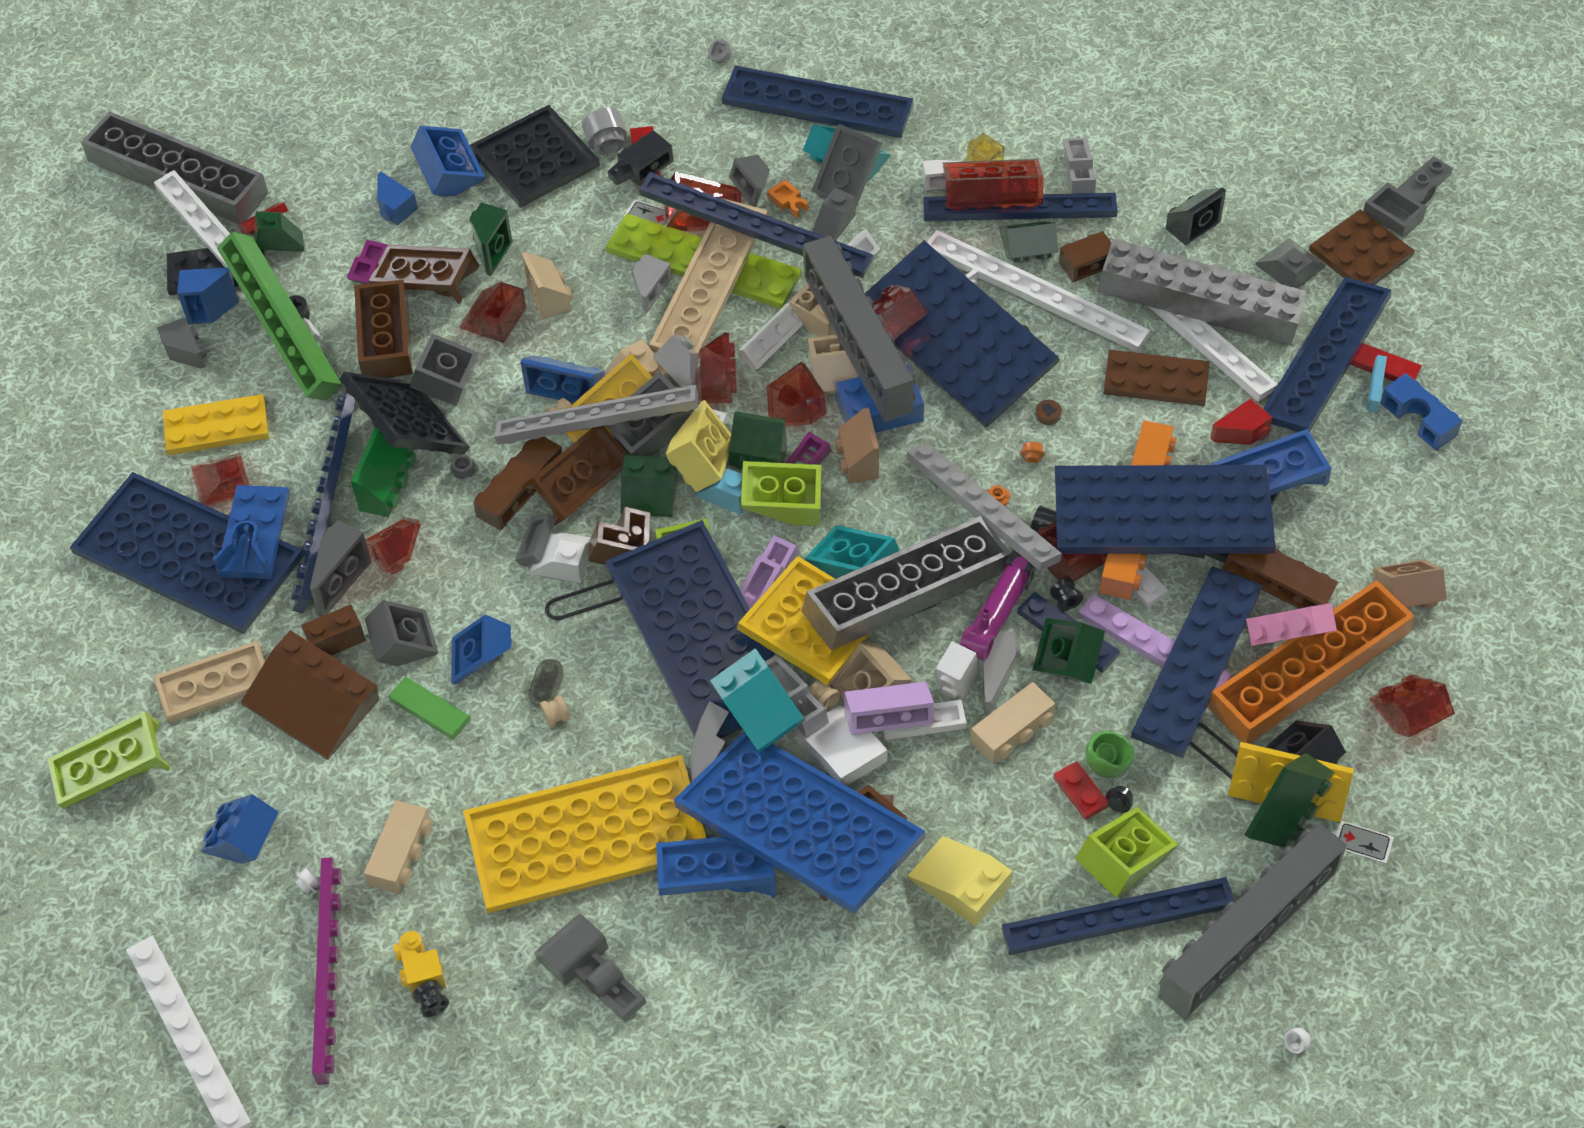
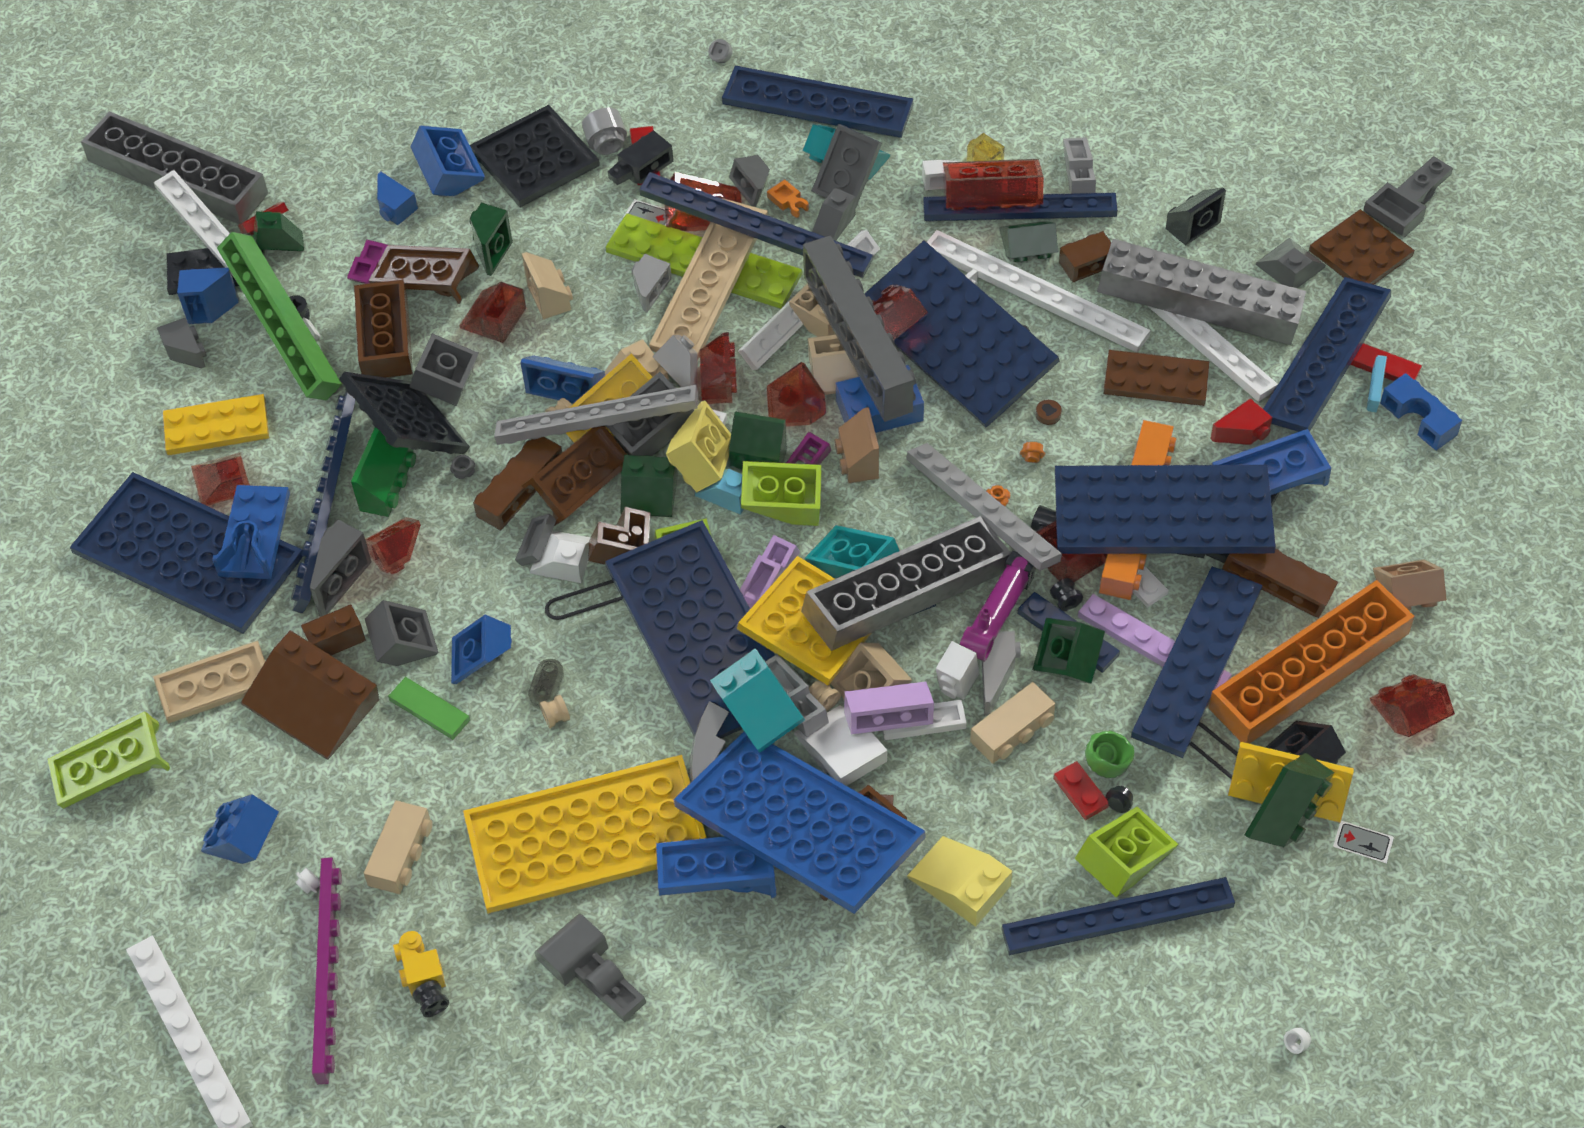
dark grey brick [1158,823,1347,1020] -> none
bright pink arch [1246,603,1337,646] -> none

